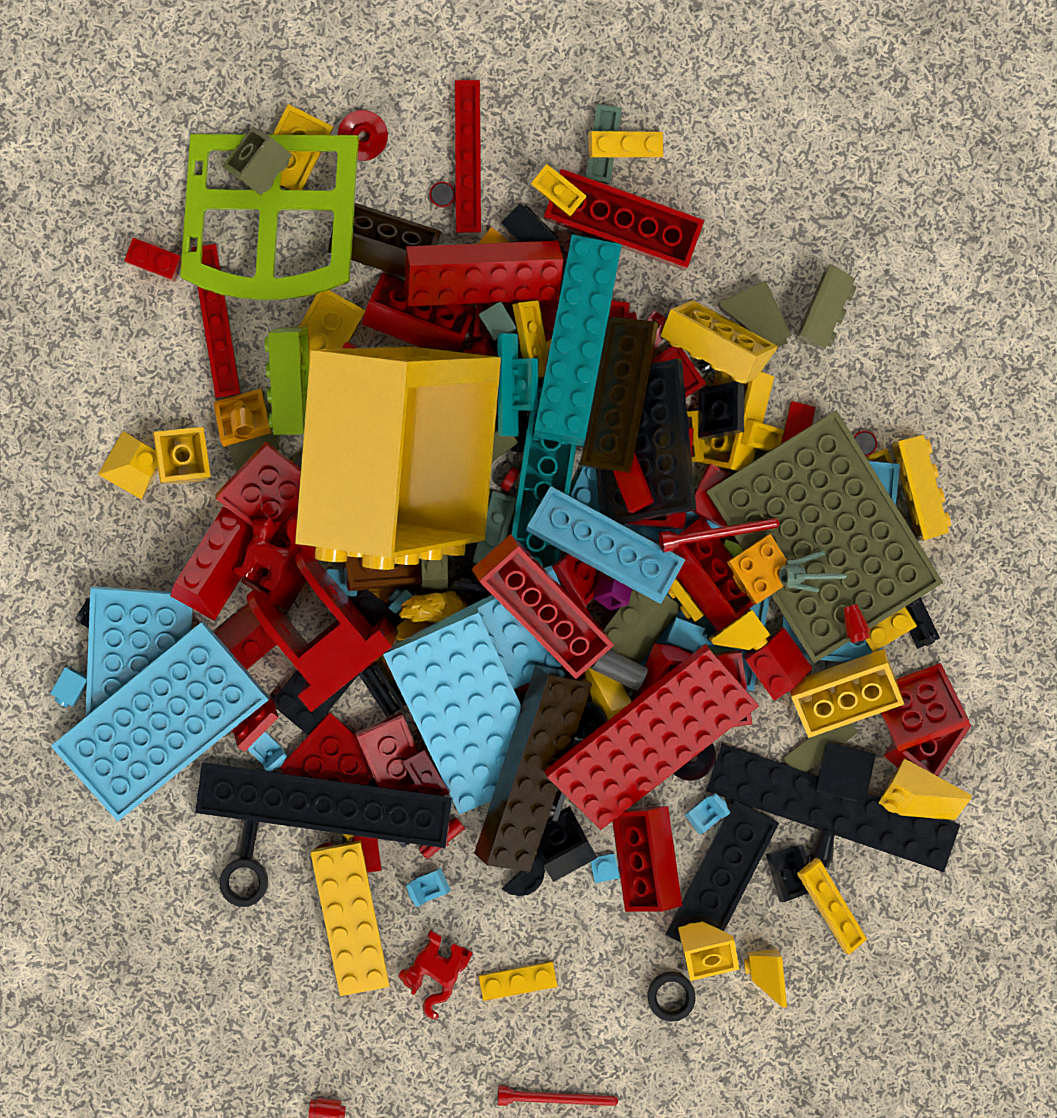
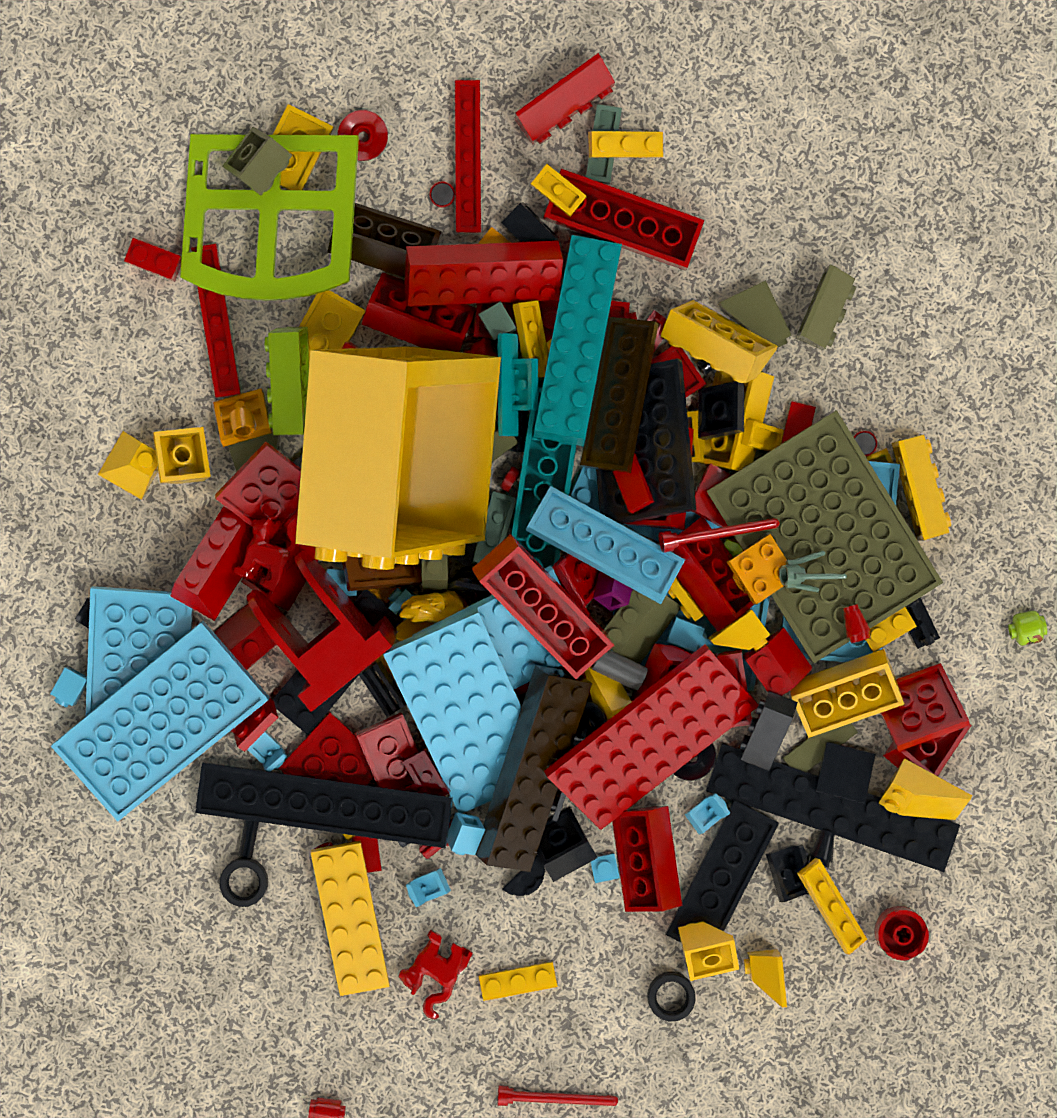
none -> medium azure brick [447,812,485,855]
none -> red slope [515,53,615,145]
none -> black brick [740,691,798,771]
none -> red brick [874,906,929,961]
none -> lime head [1008,611,1047,646]

